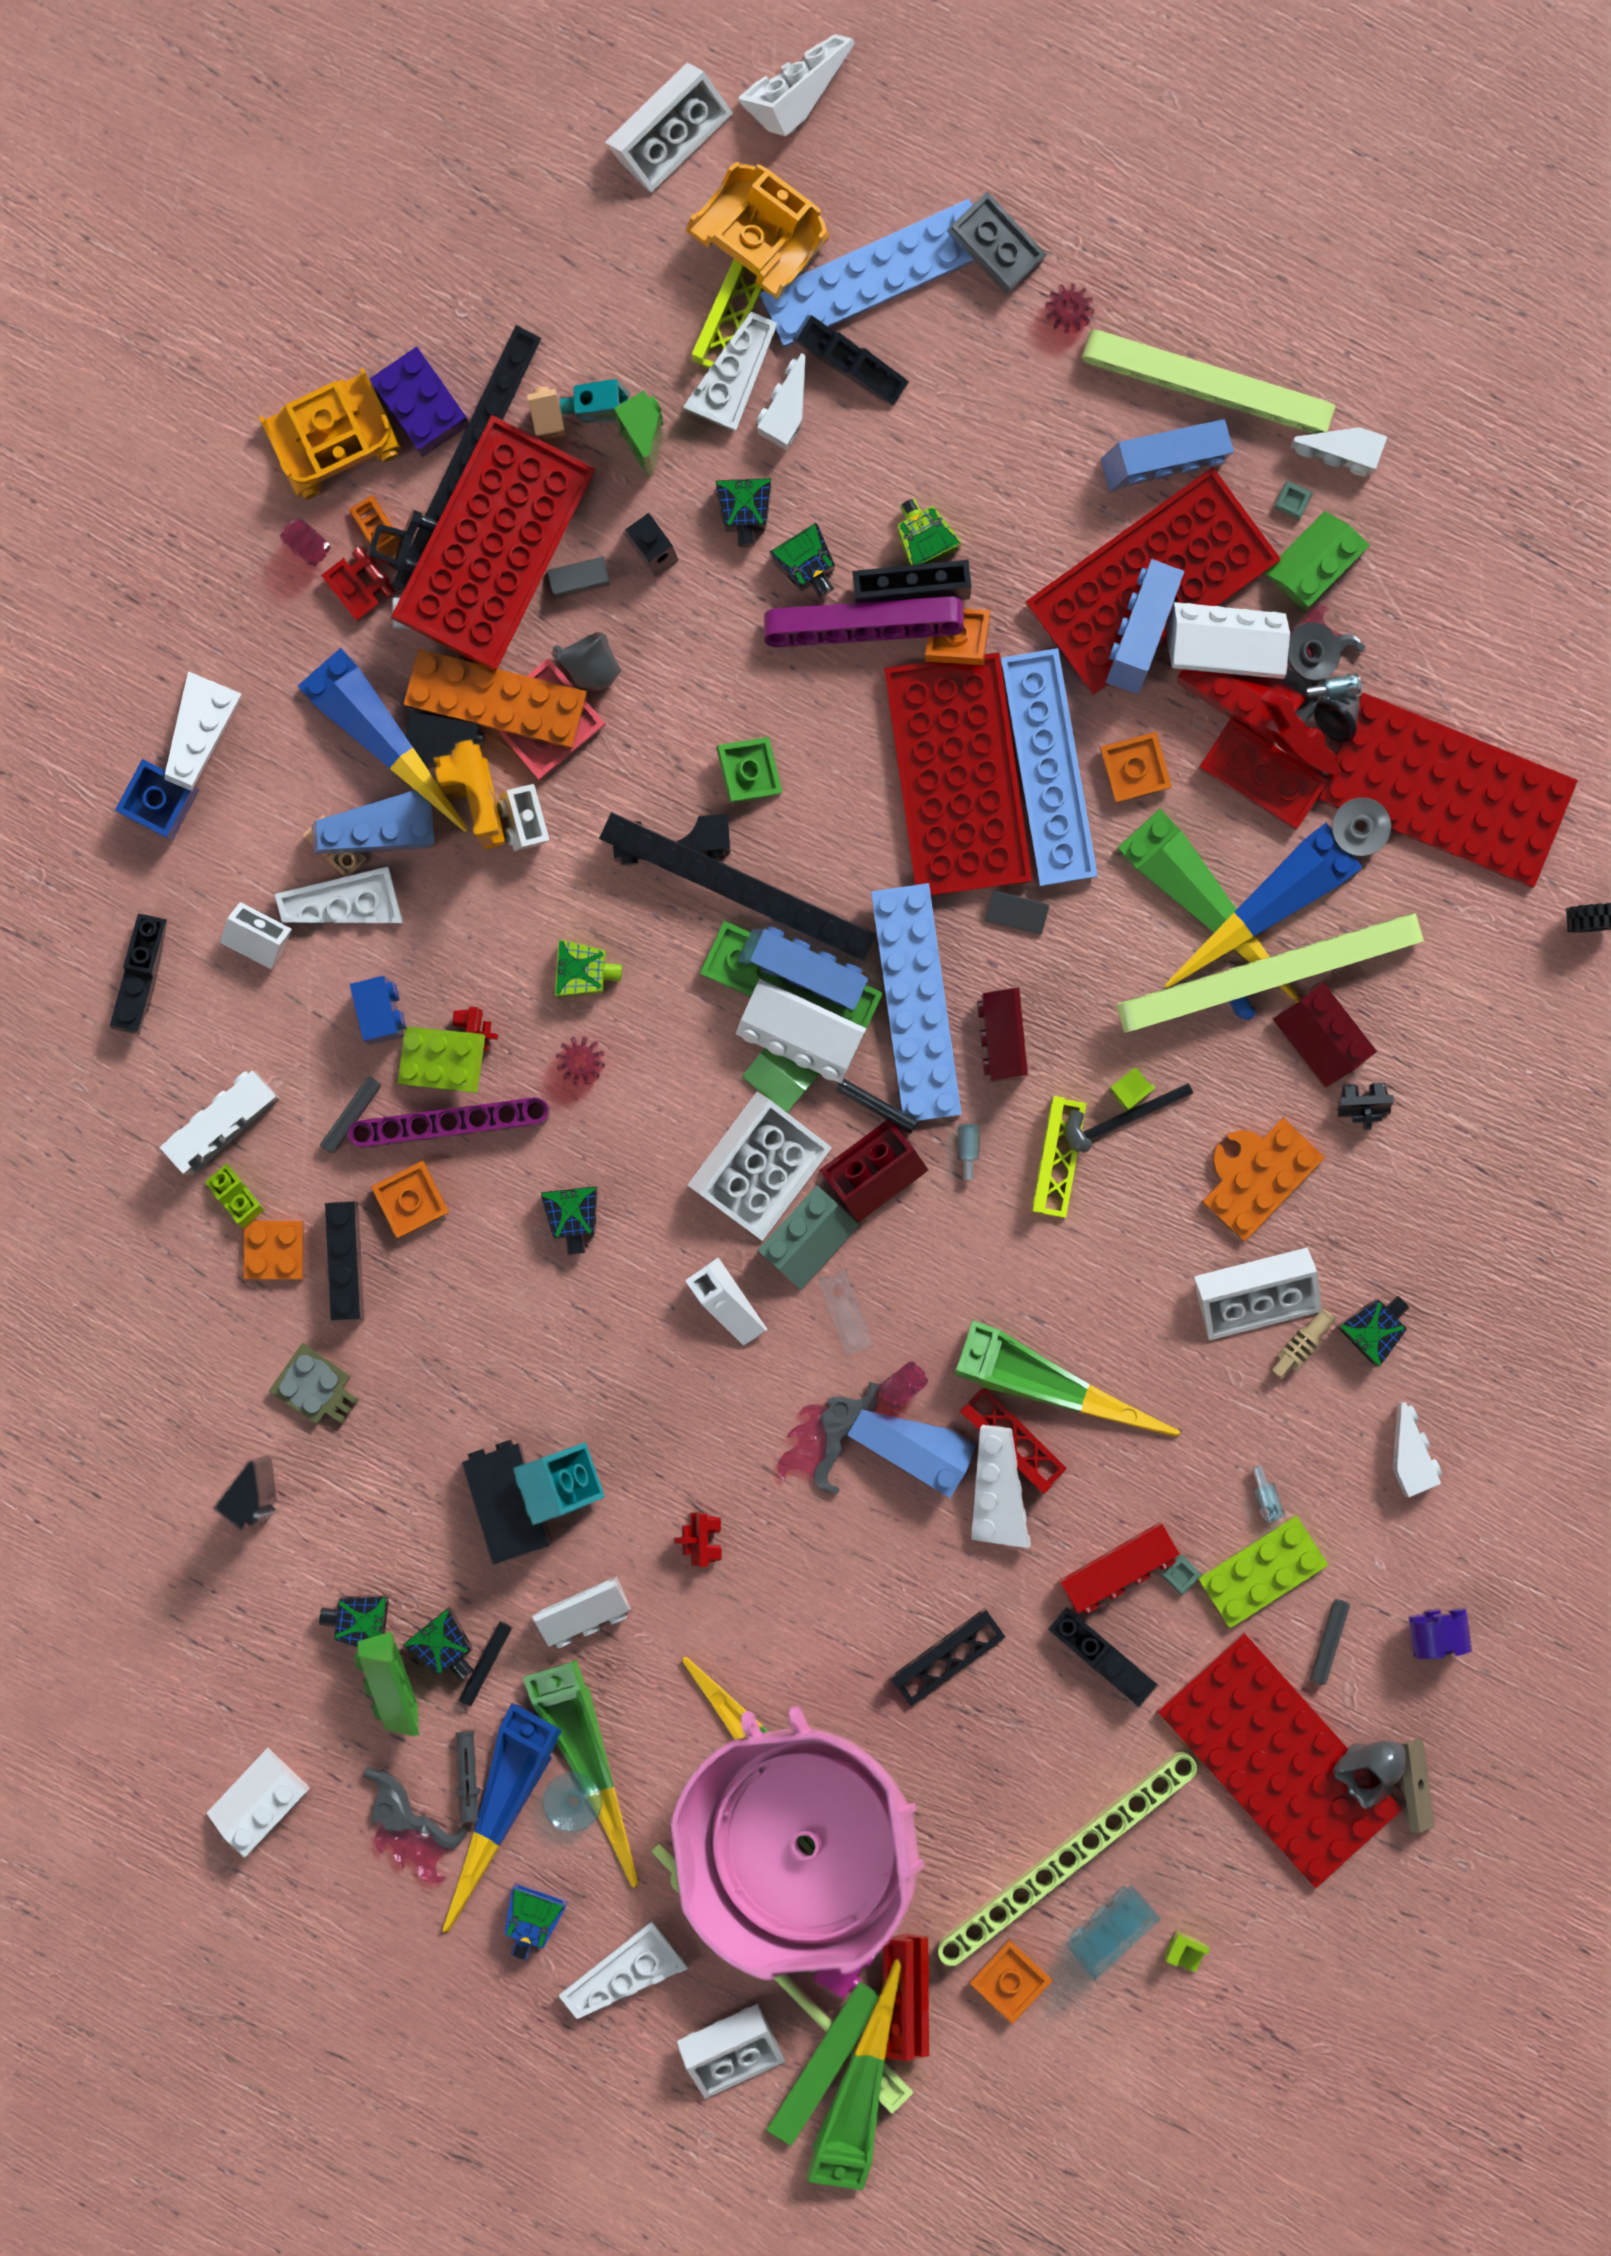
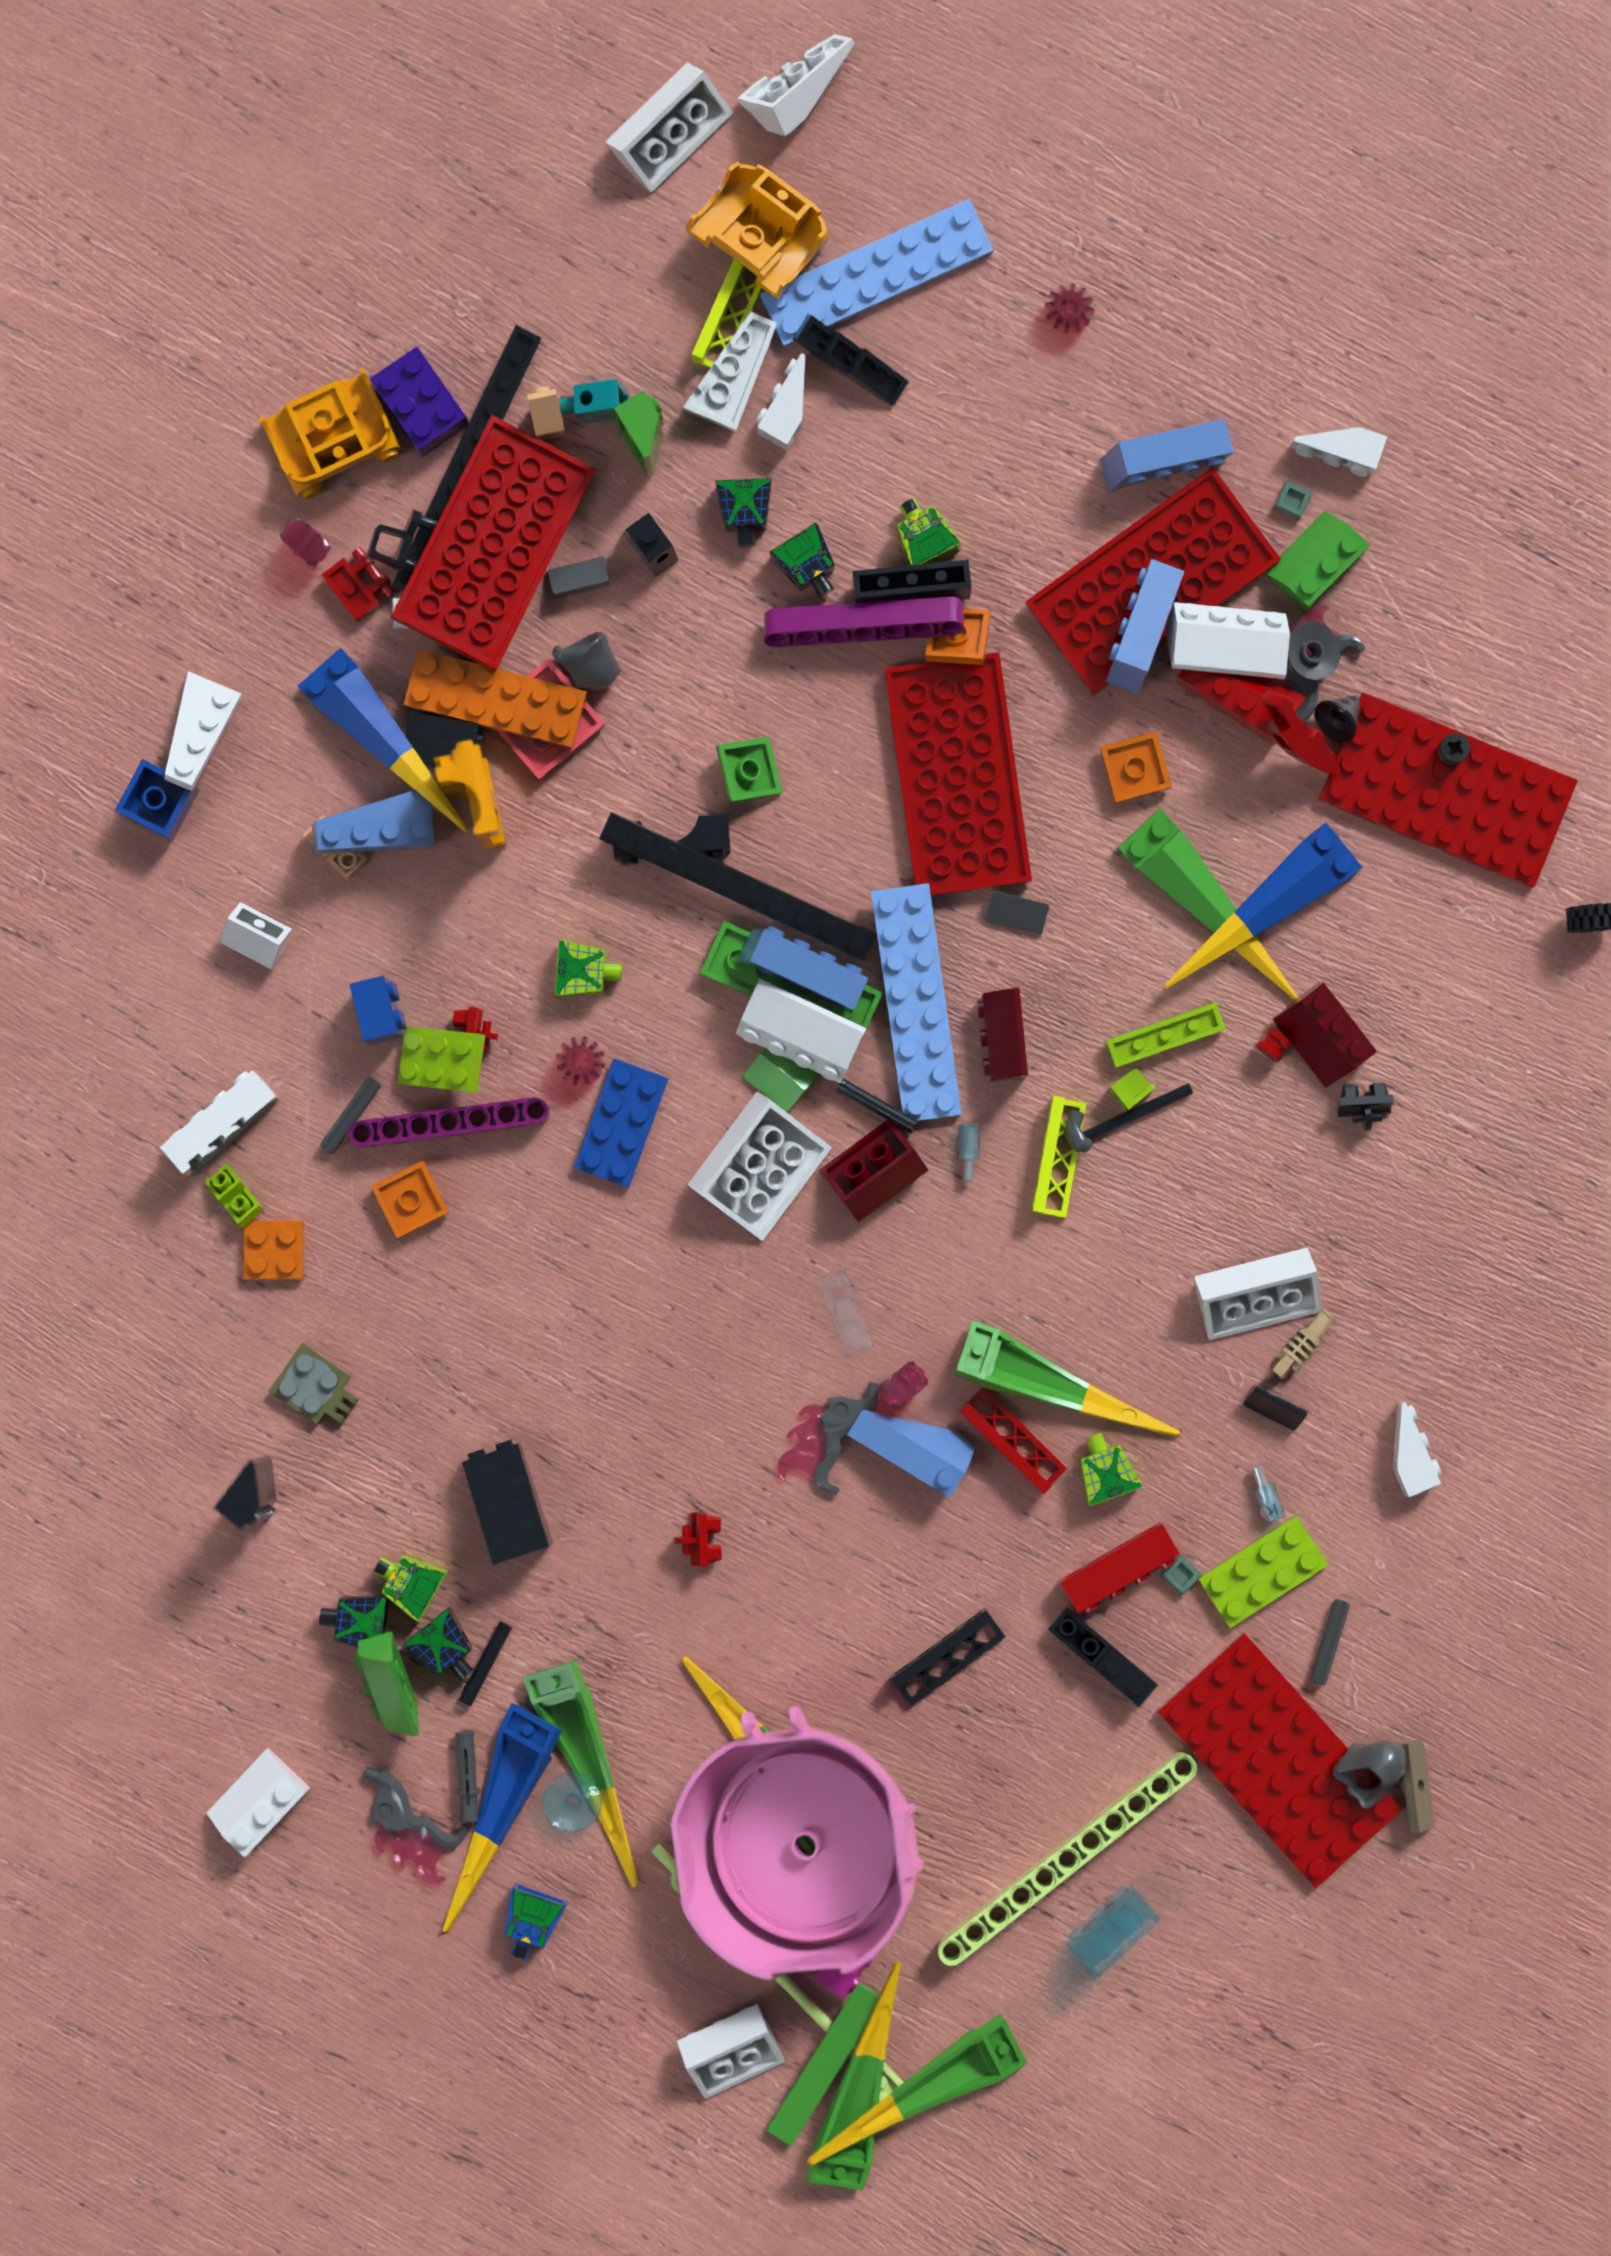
black slope [110,913,167,1035] -> none
white wing [275,866,403,923] -> none
black brick [325,1201,364,1320] -> none
orange slope [348,494,400,557] -> none
white brick [497,784,549,852] -> none
teal brick [513,1442,605,1525] -> none
white slope [532,1576,631,1649] -> none
torso [541,1186,598,1255] -> none
white wing [559,1921,688,2019] -> none
white slope [685,1258,768,1345] -> none
sand green slope [758,1185,860,1290] -> none
red brick [883,1934,929,2062] -> none
dark grey tile [947,191,1047,294] -> none
orange plate [969,1938,1053,2024] -> none
white wing [971,1425,1031,1548] -> none
light blue plate [1000,648,1098,887] -> none
yellowish green beam [1081,330,1335,434] -> none
yellowish green beam [1116,913,1424,1033] -> none
lime panel [1163,1930,1210,1972] -> none
red plate [1199,718,1329,830] -> none
orange plate [1201,1117,1325,1242] -> none
blue arm [1230,996,1256,1020] -> none
clear light blue piece [1304,673,1362,700] -> none
light grey dish [1332,797,1391,856] -> none
torso [1336,1296,1409,1367] -> none
dark purple brick [1408,1608,1472,1659] -> none
none -> torso [373,1554,448,1622]
none -> blue plate [574,1059,669,1188]
none -> bright green plate [807,2014,1027,2165]
none -> torso [1079,1432,1143,1506]
none -> lime plate [1105,1002,1226,1068]
none -> black slope [1243,1385,1308,1430]
none -> red wheel [1255,1027,1293,1063]
none -> pearl dark grey wheel [1437,733,1470,765]

